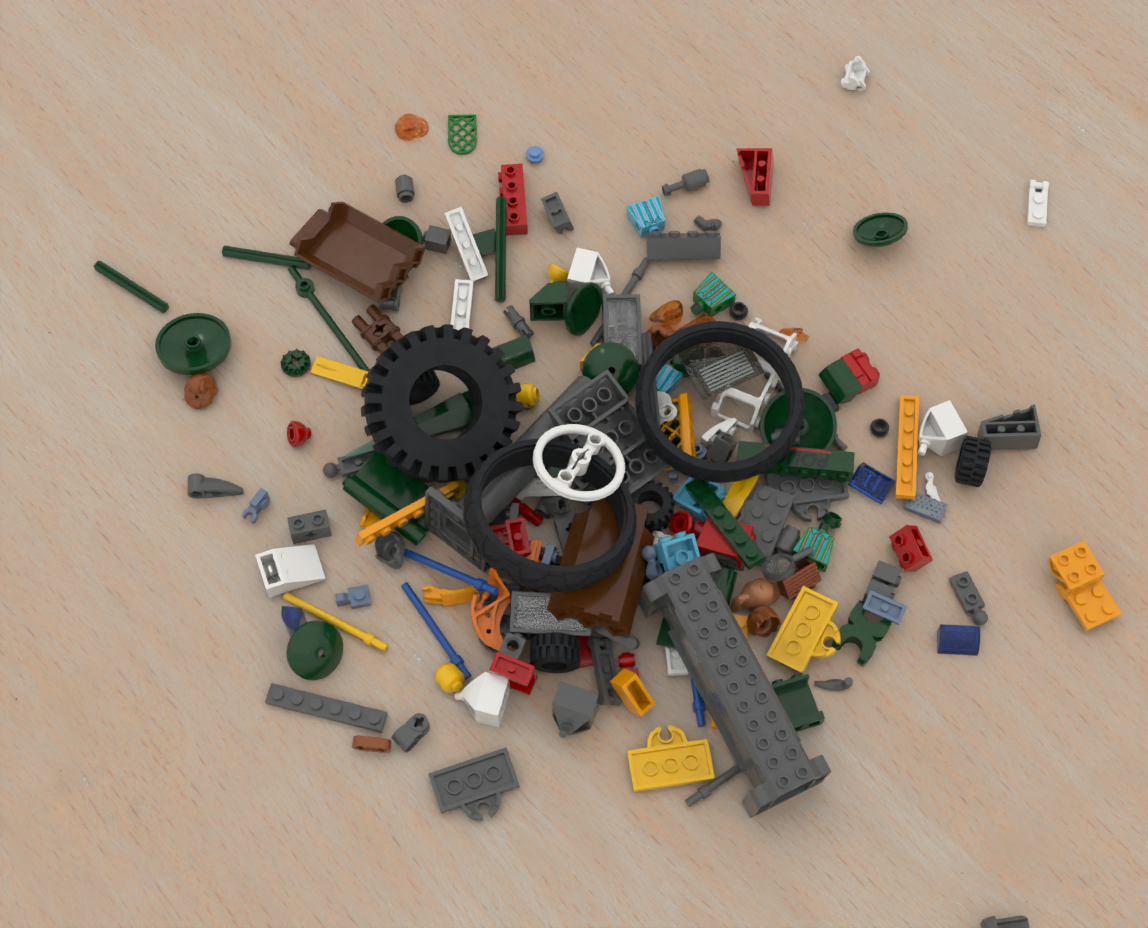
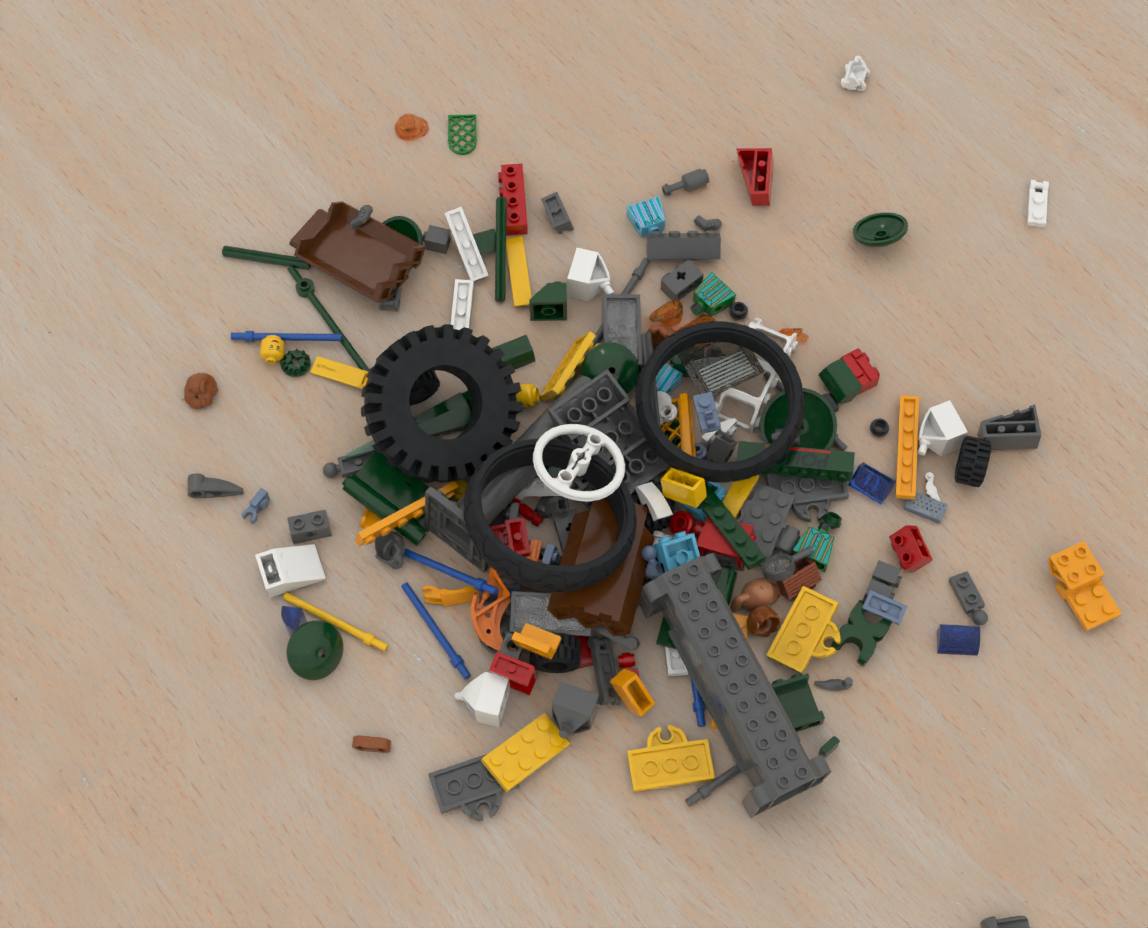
dark green axle [94,261,169,313] -> none
dark green dish [155,313,232,375] -> none
dark grey plate [265,683,388,733] -> none
red brick [287,421,311,447] -> none
sand blue plate [335,585,371,609] -> none
reddish brown pin [352,304,403,354] -> none
dark grey piece [391,713,430,753] -> none
dark grey brick [395,175,415,203] -> none
yellow head [435,663,465,693] -> none
dark grey pin [503,305,534,339] -> none
medium blue plate [526,146,544,164] -> none
yellow brick [548,263,569,283] -> none
dark green dish [564,282,602,336] -> none
none -> blue bar [231,331,342,342]
none -> yellow head [260,335,285,364]
none -> dark grey arm [350,205,373,228]
none -> yellow plate [481,713,570,793]
none -> yellow piece [506,236,532,307]
none -> light orange panel [511,623,562,660]
none -> yellow plate [540,331,596,402]
none -> white slope [635,482,672,521]
none -> dark grey brick [661,260,704,303]
none -> yellow brick [661,467,707,508]
none -> sand blue plate [692,392,721,434]
none -> dark green tile [818,736,840,758]

